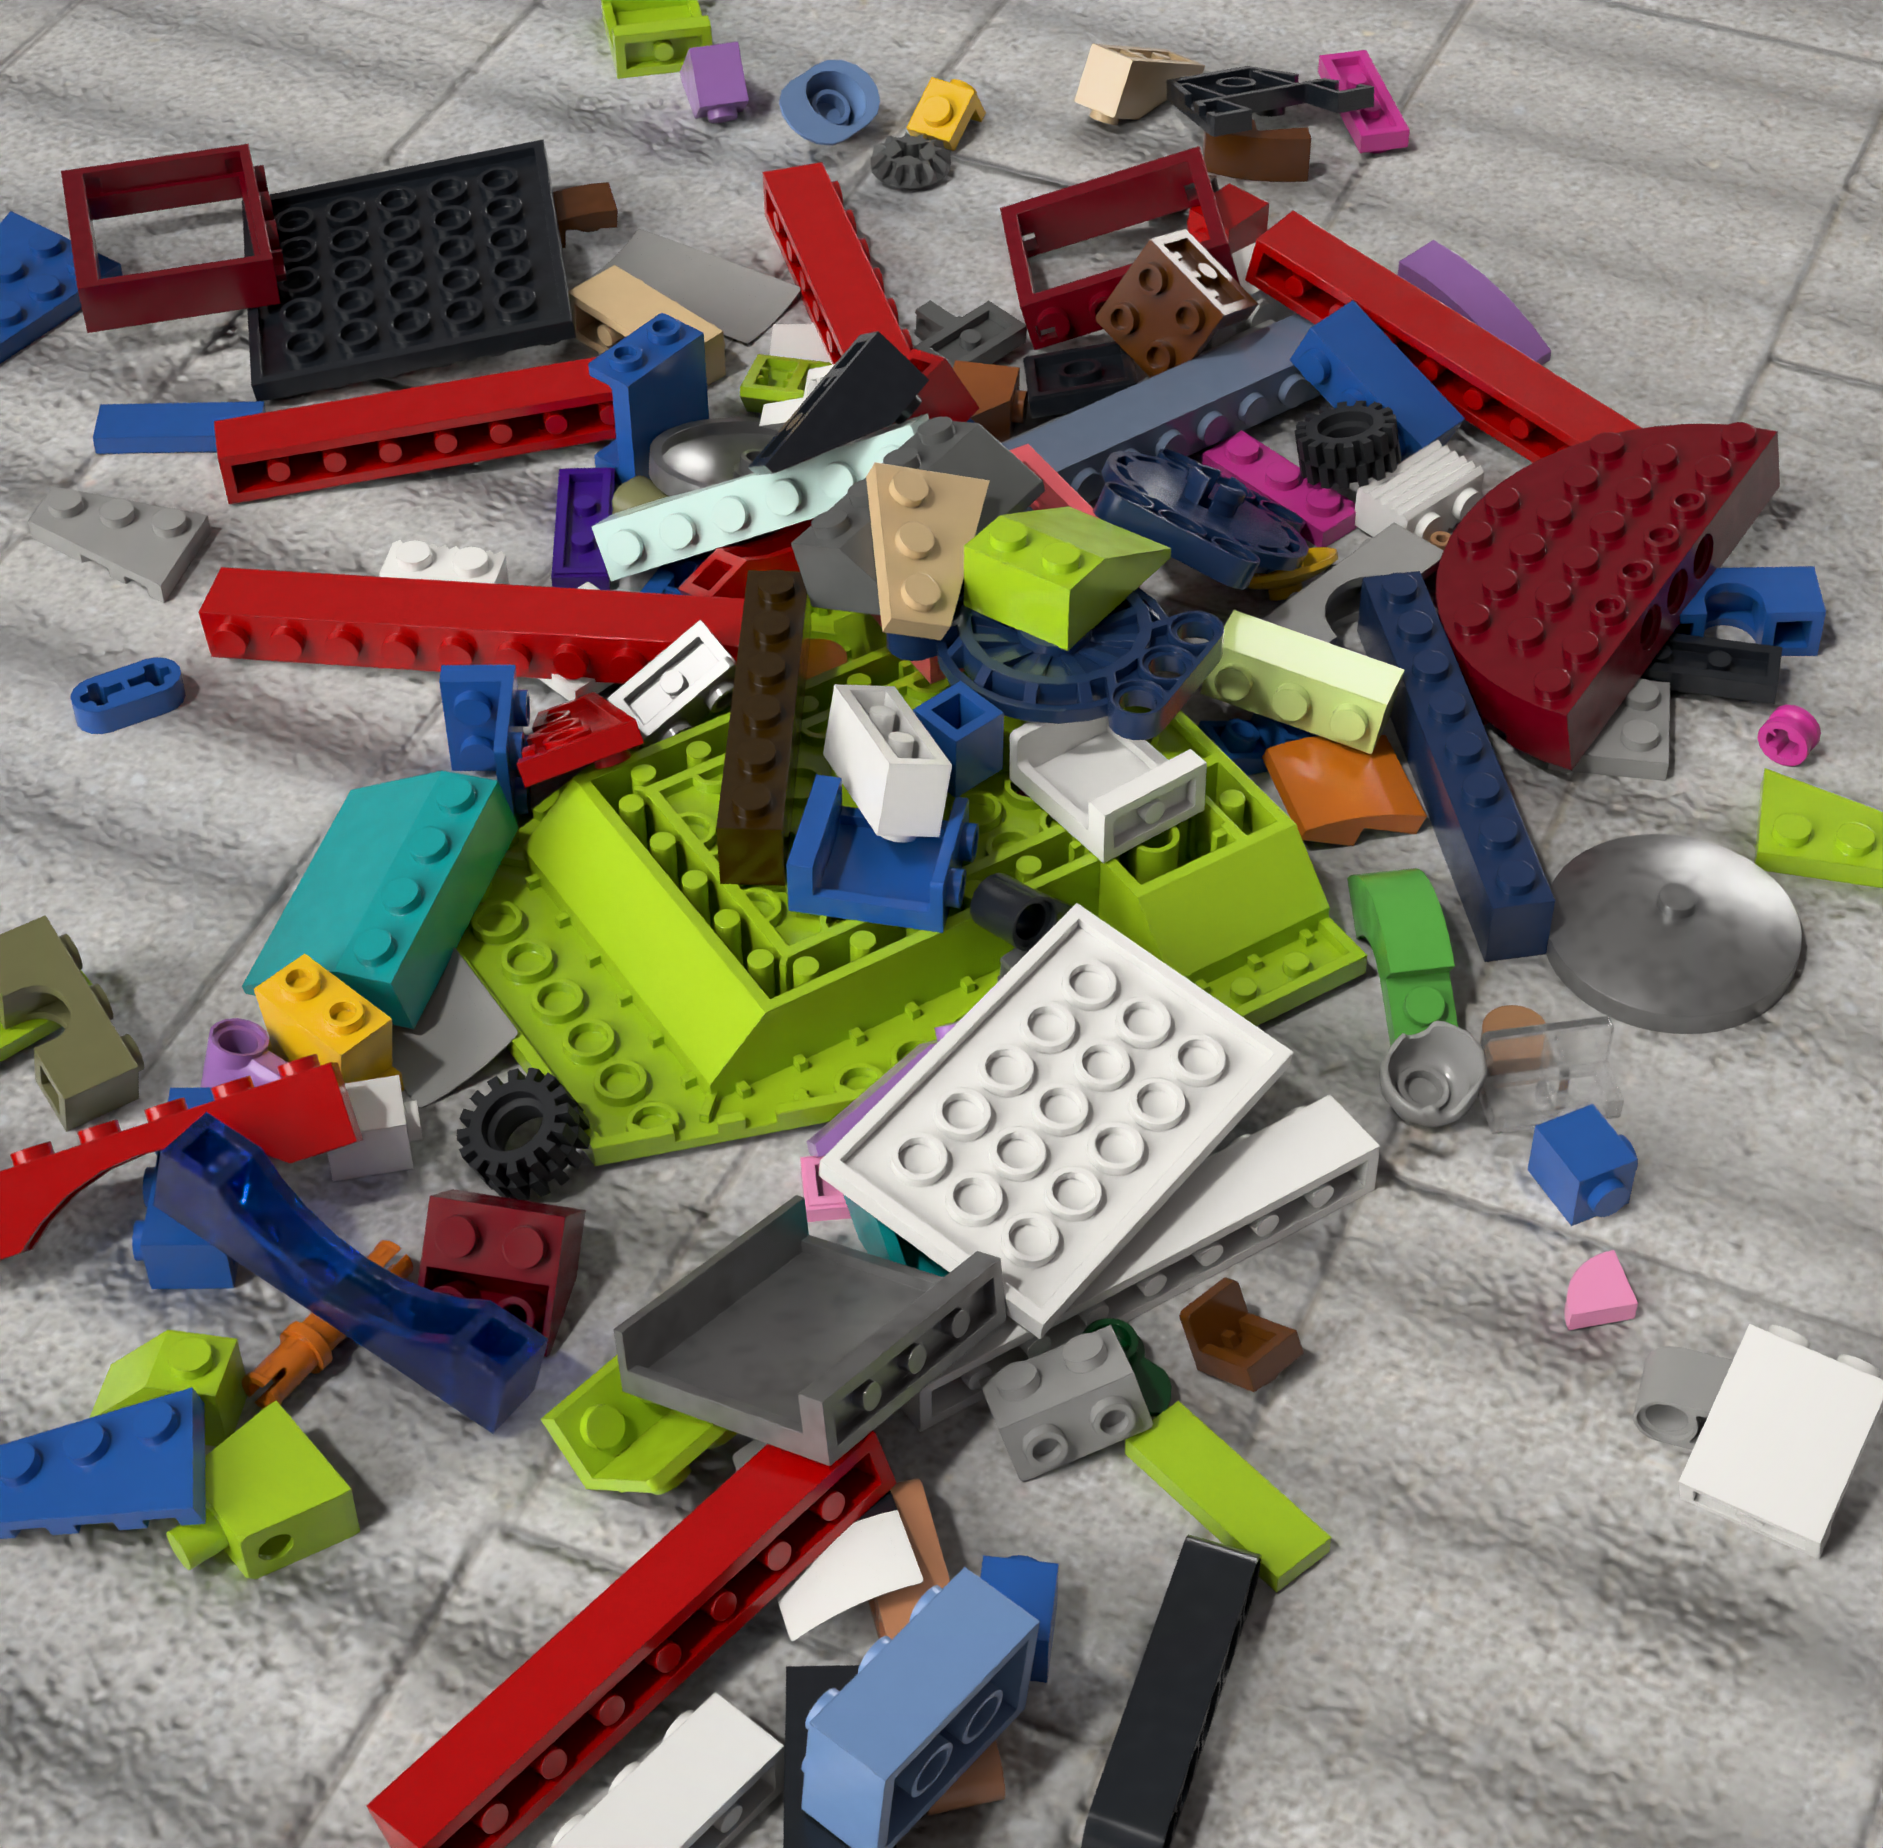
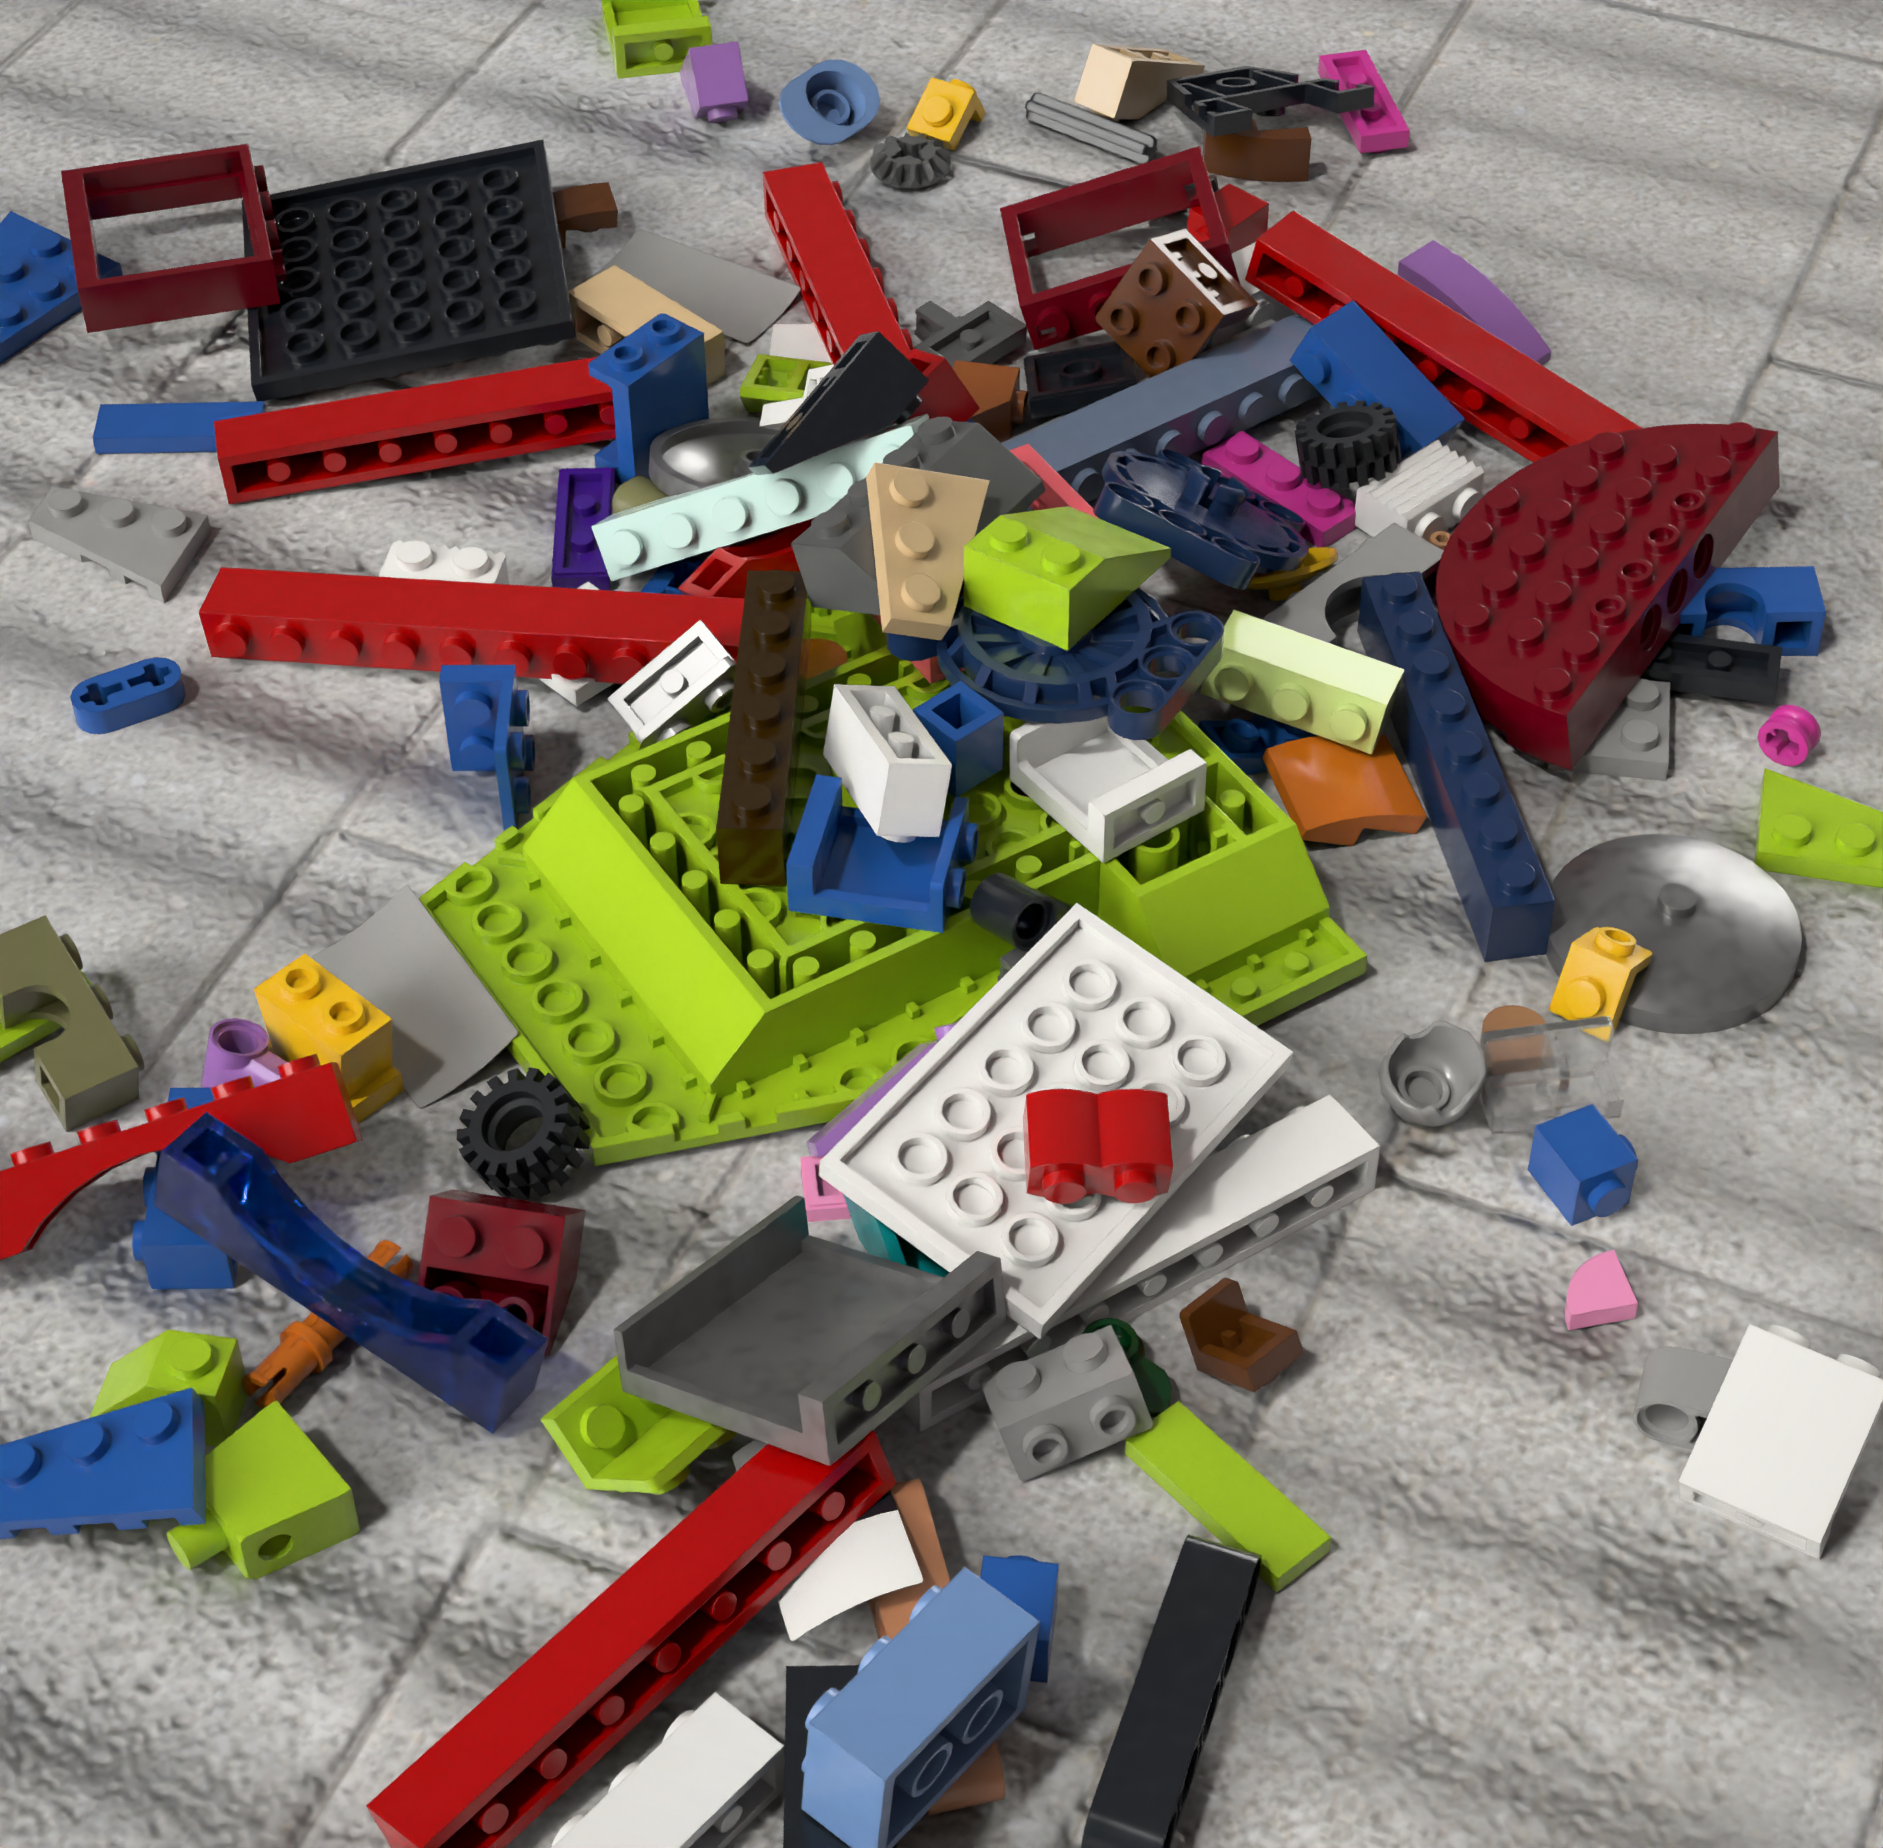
teal slope [242,770,519,1029] -> none
white brick [327,1075,423,1182] -> none
red wing [517,692,644,788] -> none
bright green arch [1347,868,1458,1047] -> none
none -> red brick [1023,1089,1173,1204]
none -> axle [1025,92,1158,164]
none -> yellow bracket [1548,927,1653,1037]

